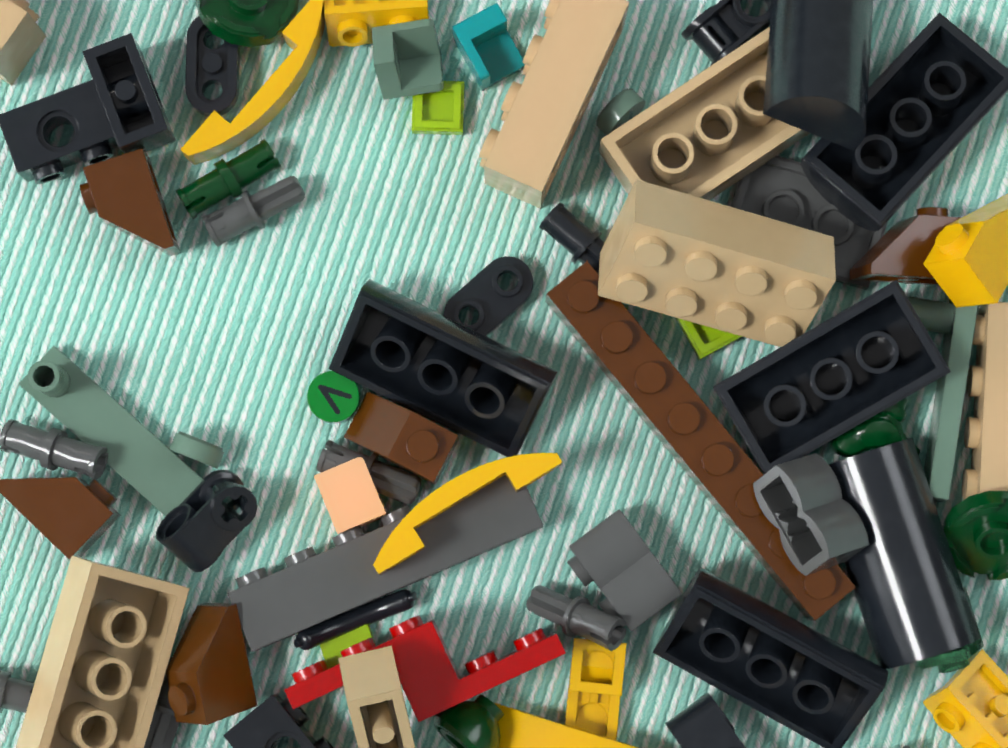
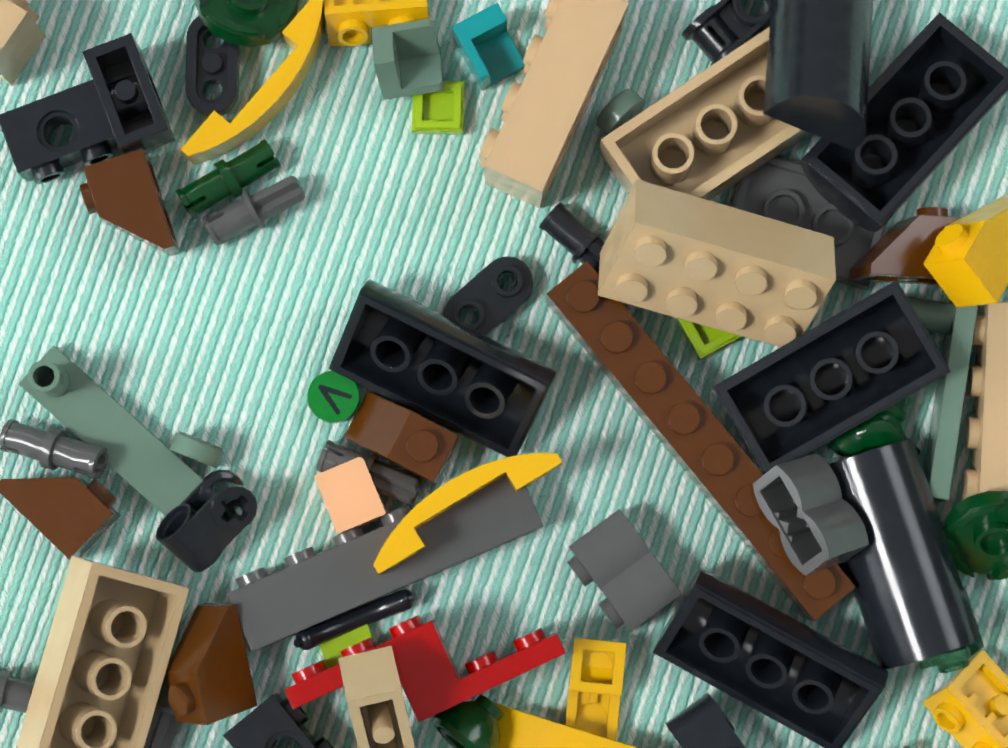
dark grey axle [526,585,627,651] -> none

